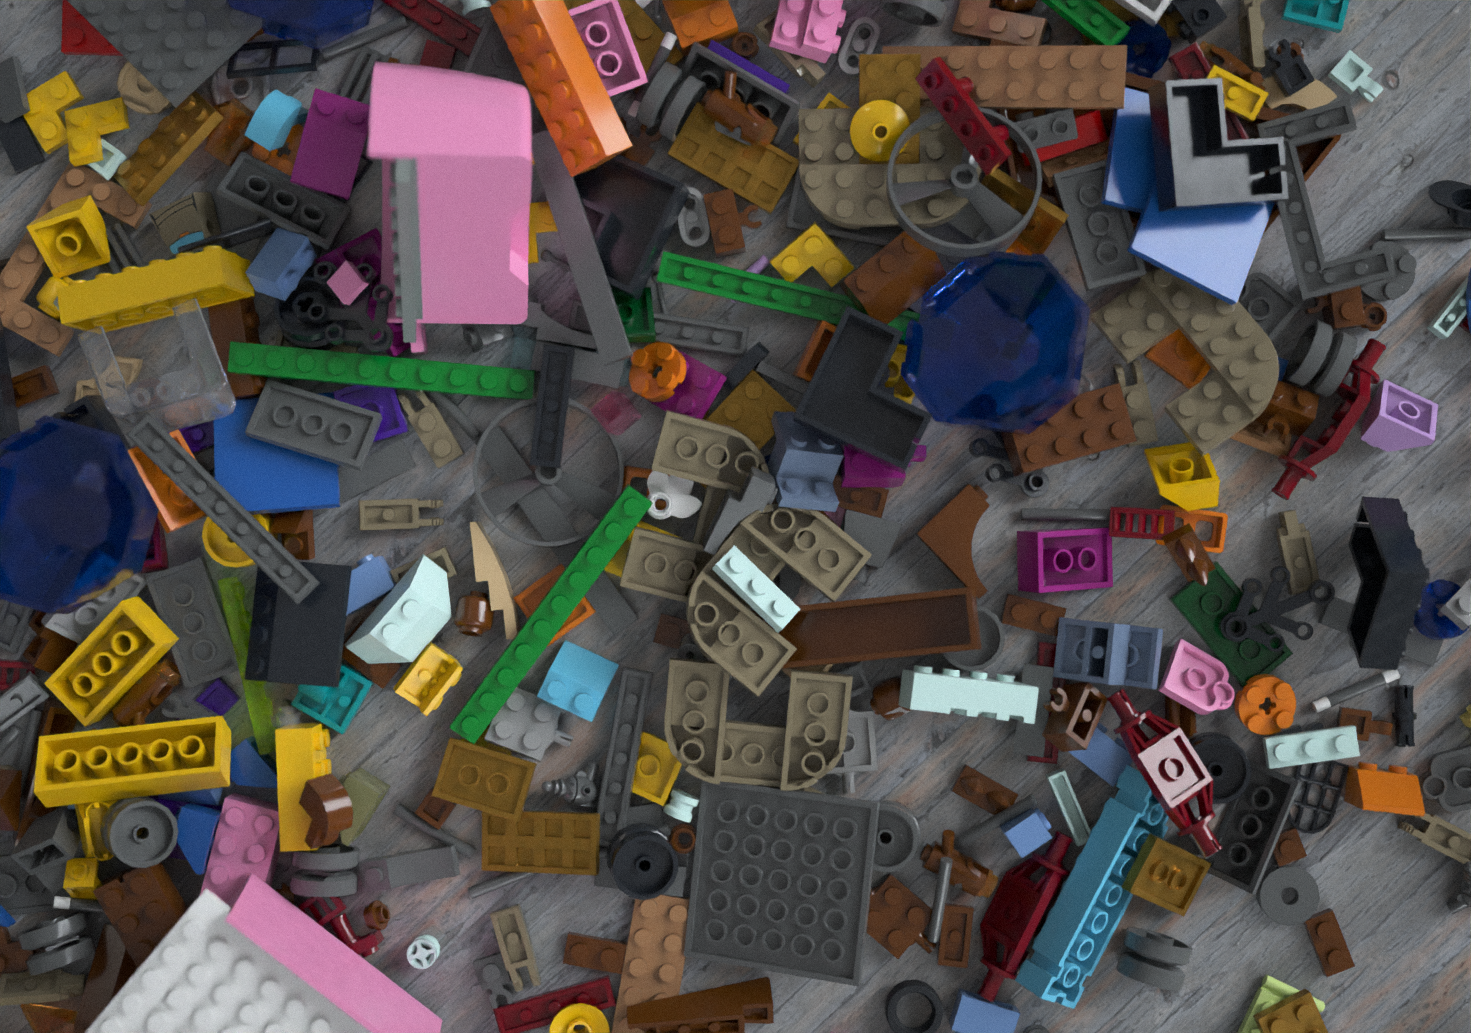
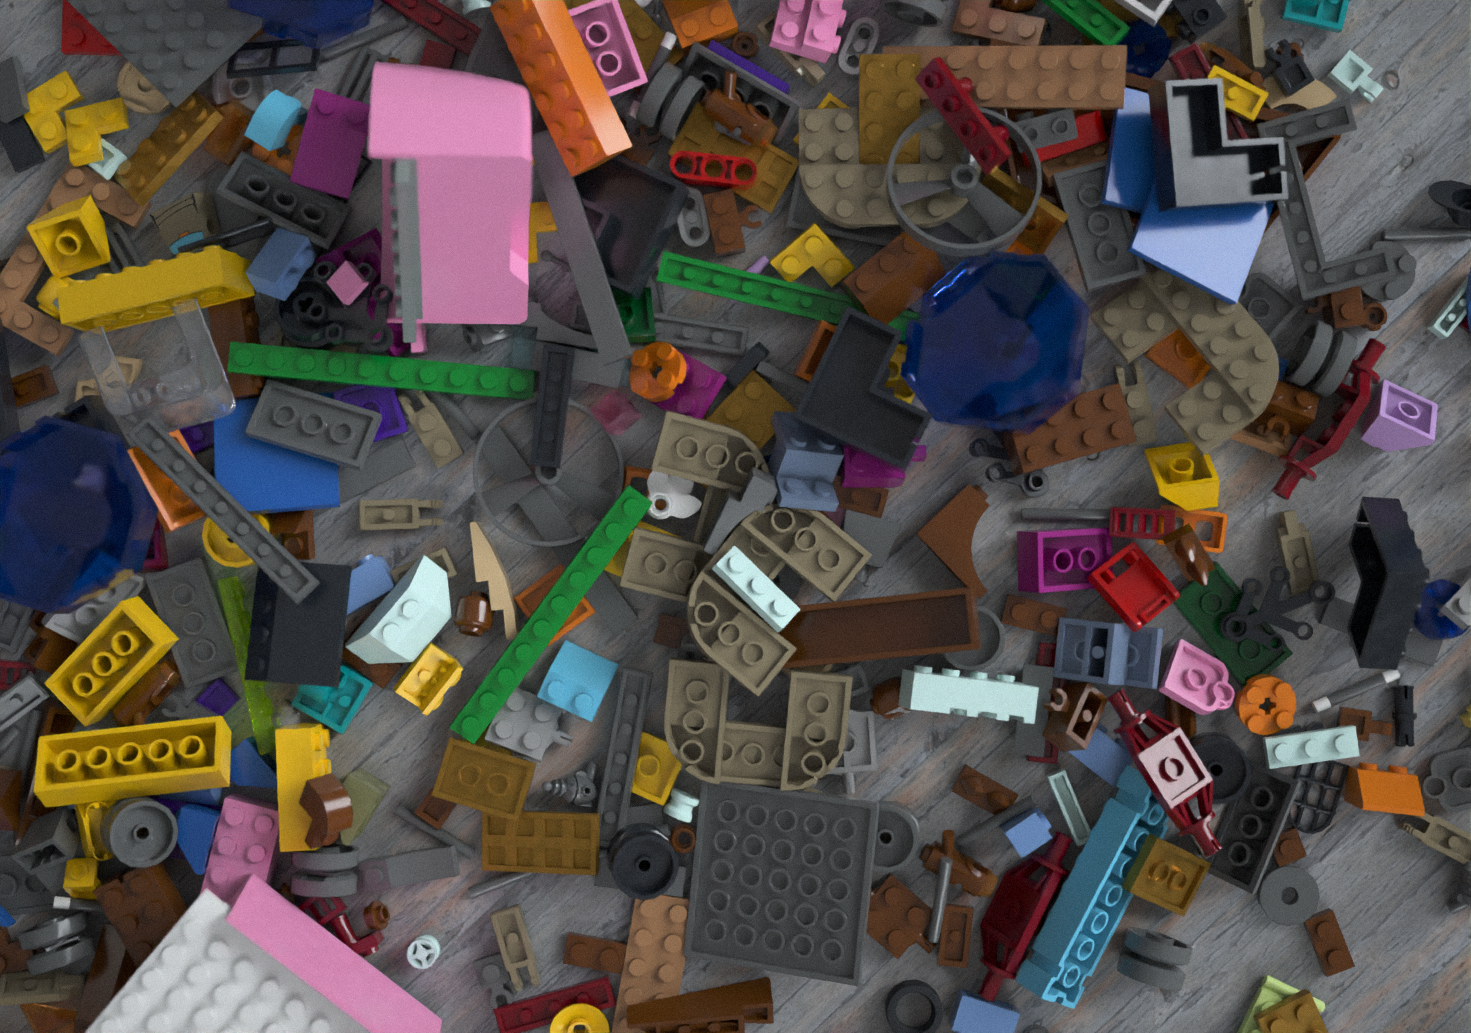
yellow dish [850,100,910,162] -> none
none -> red beam [670,151,757,190]
none -> red container [1087,541,1180,632]

